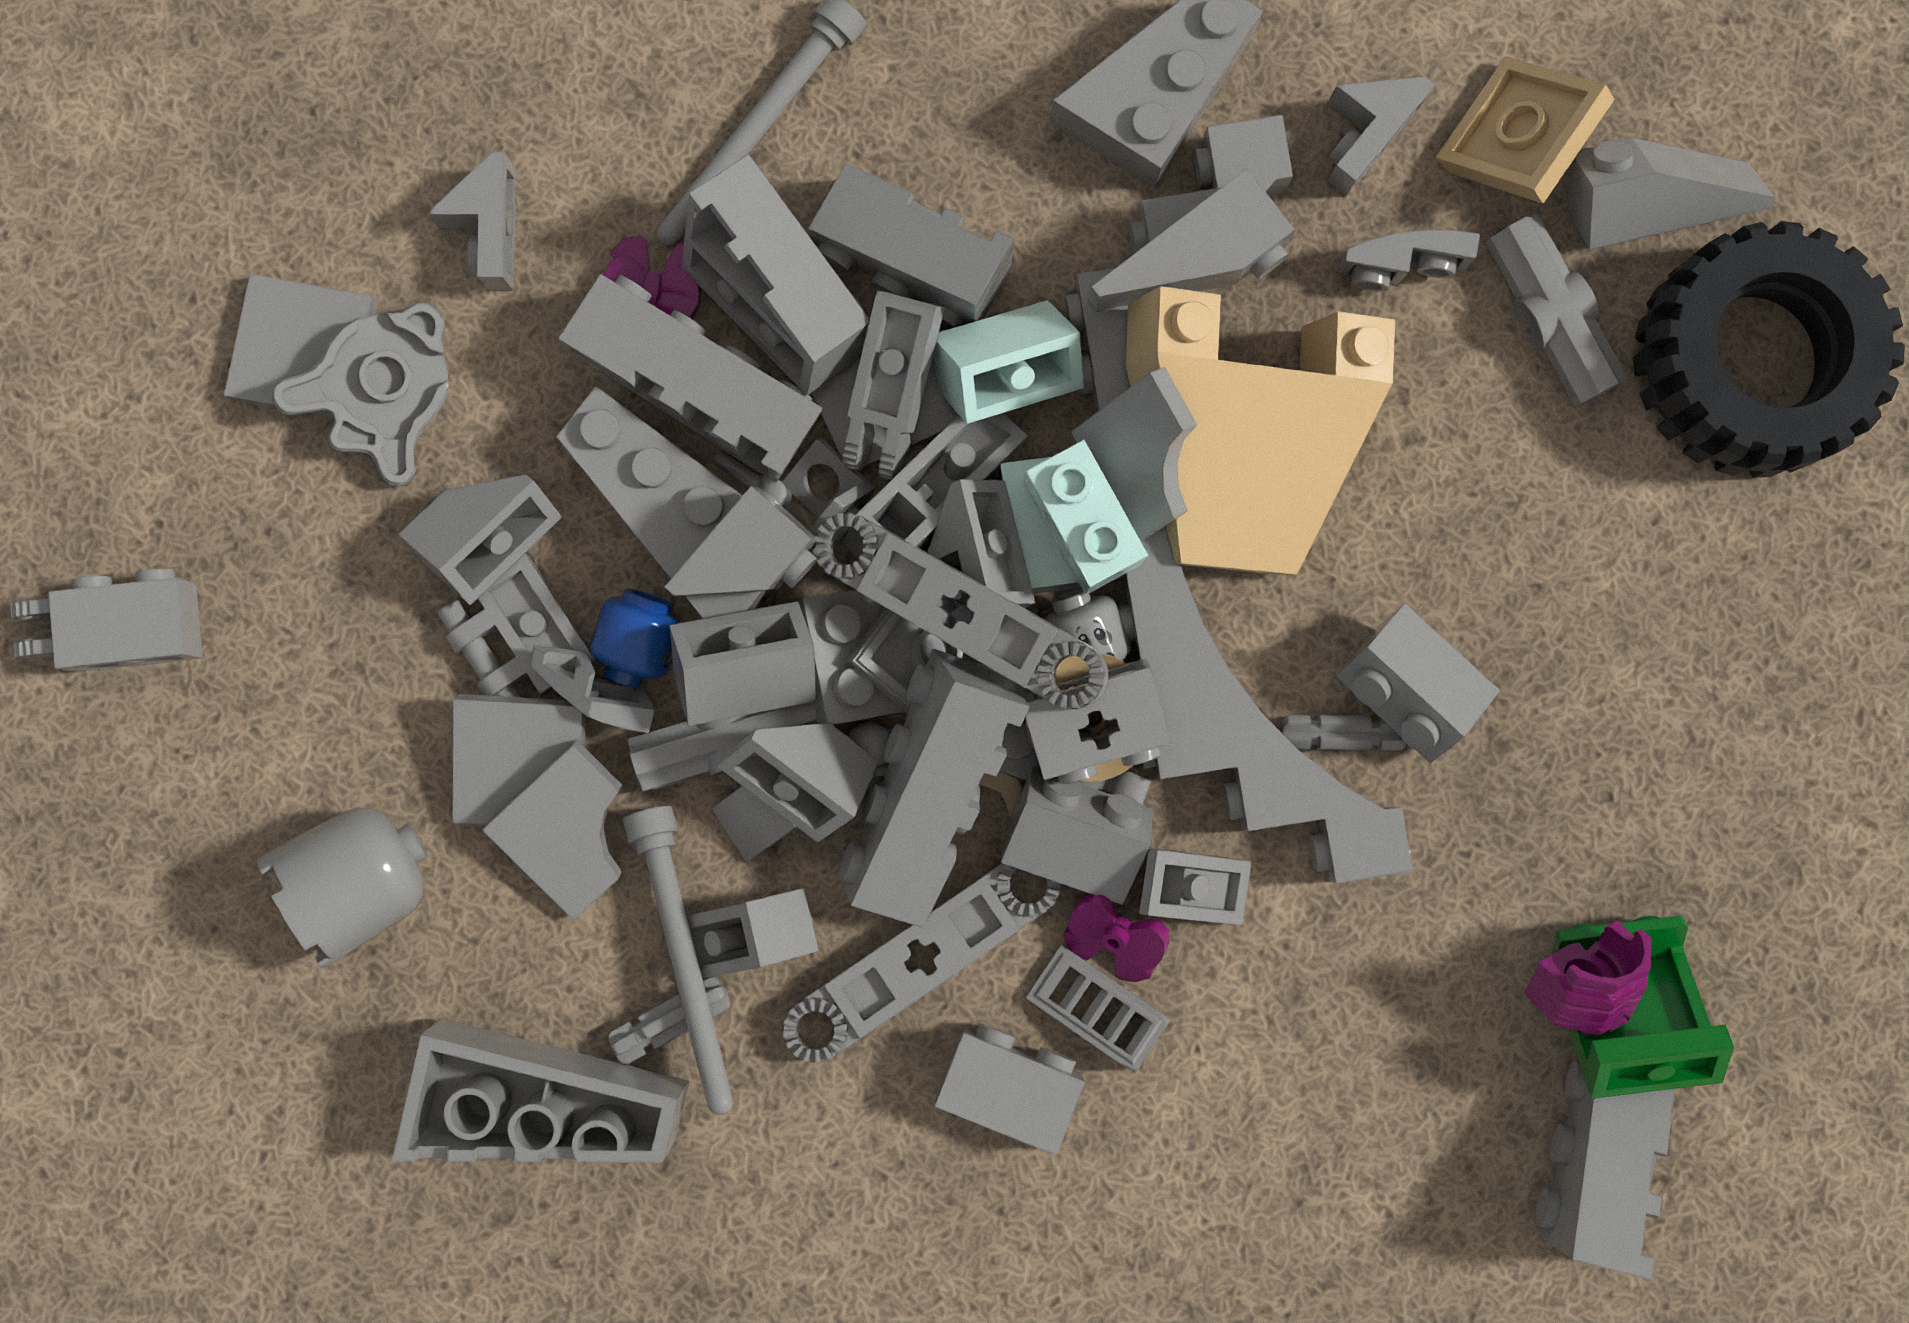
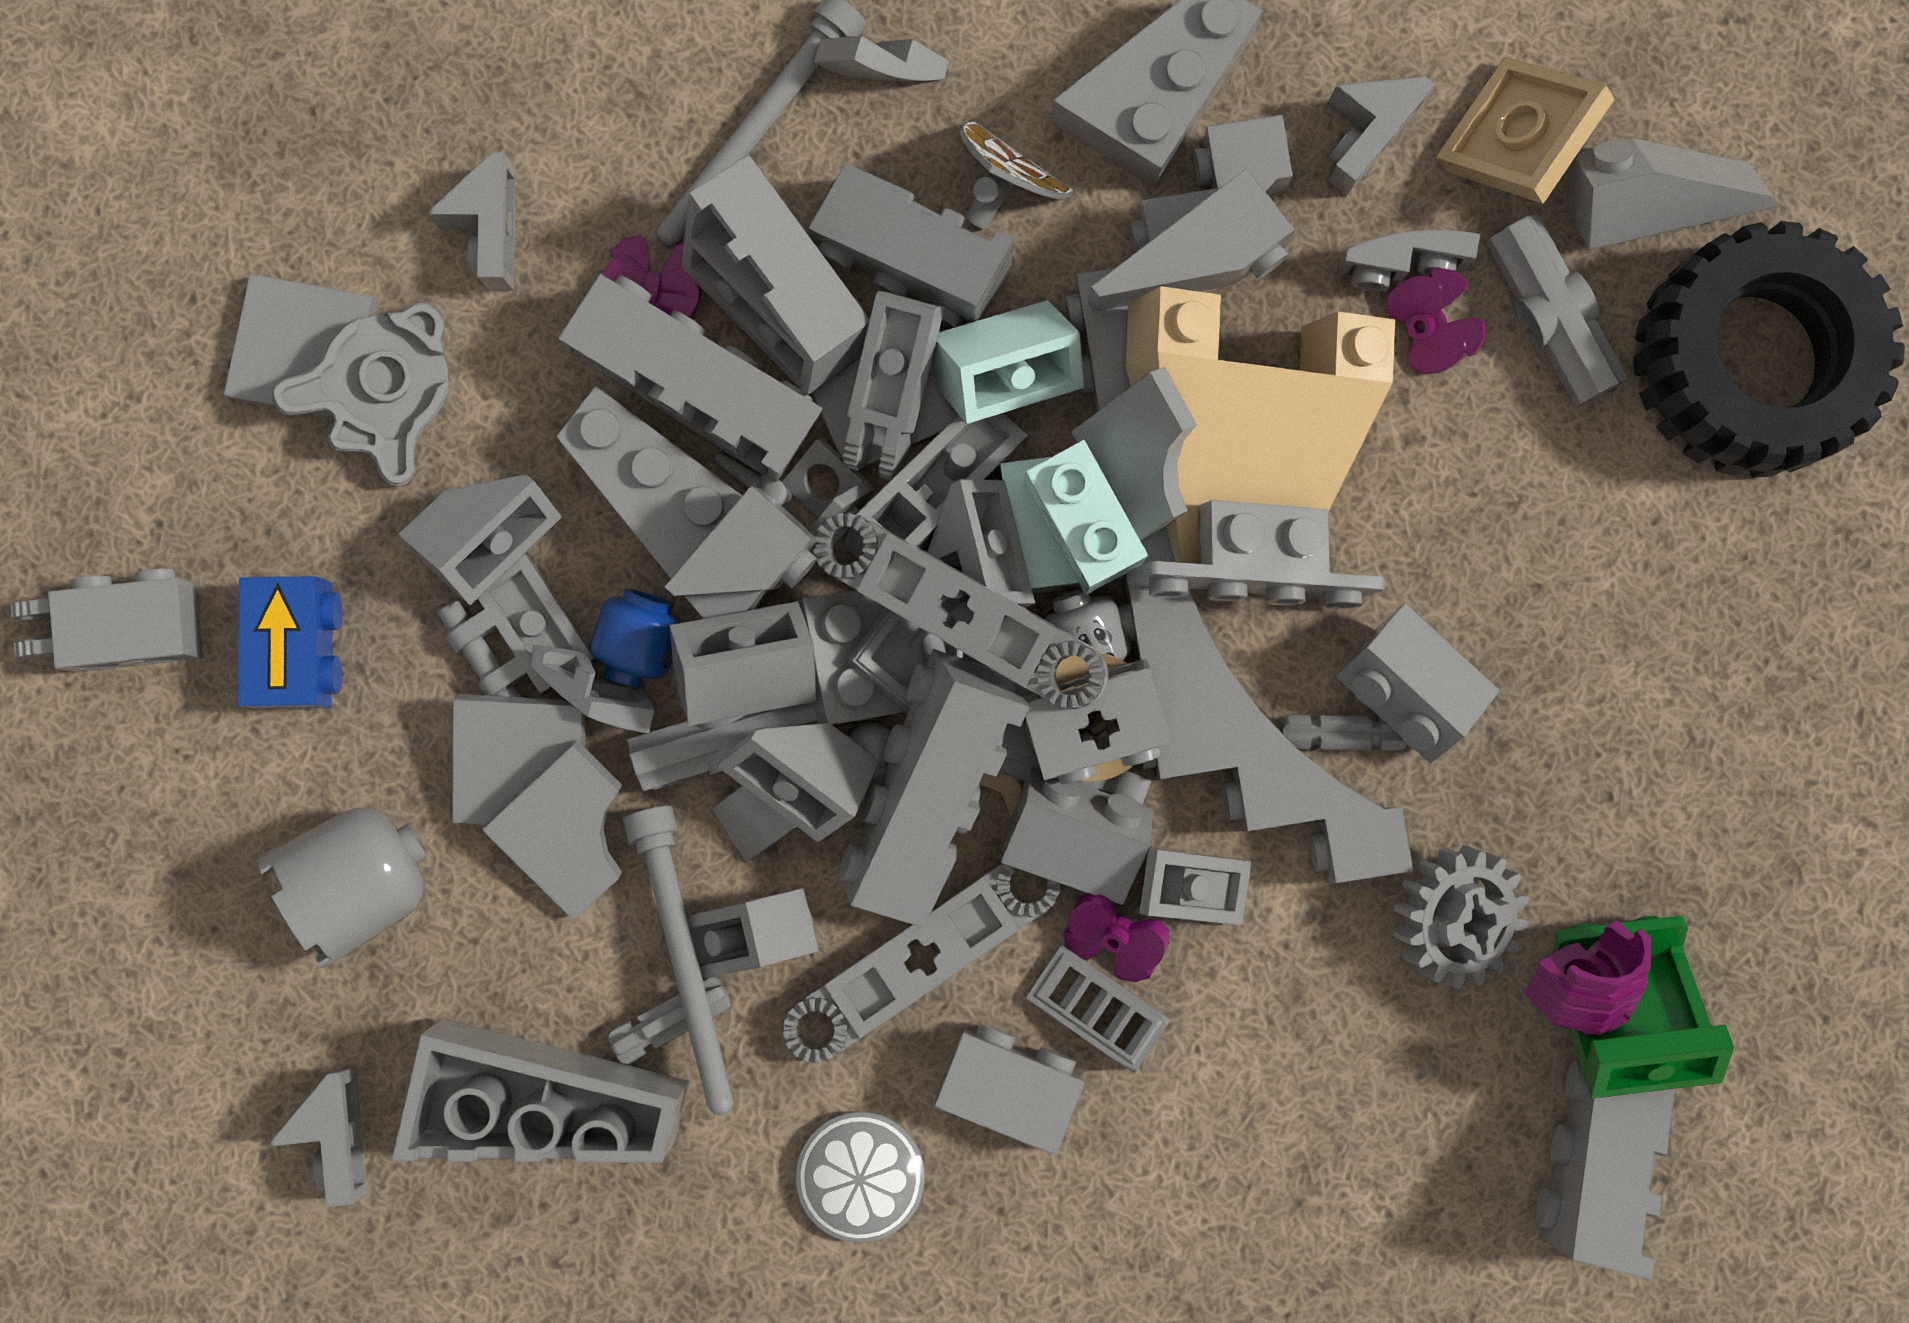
none -> blue brick [238,576,343,709]
none -> light grey slope [270,1066,368,1207]
none -> dish [796,1112,925,1243]
none -> light grey slope [813,36,949,82]
none -> shield [959,121,1075,229]
none -> light grey bracket [1127,500,1385,609]
none -> magenta piece [1386,267,1486,374]
none -> light grey gear [1394,845,1529,989]

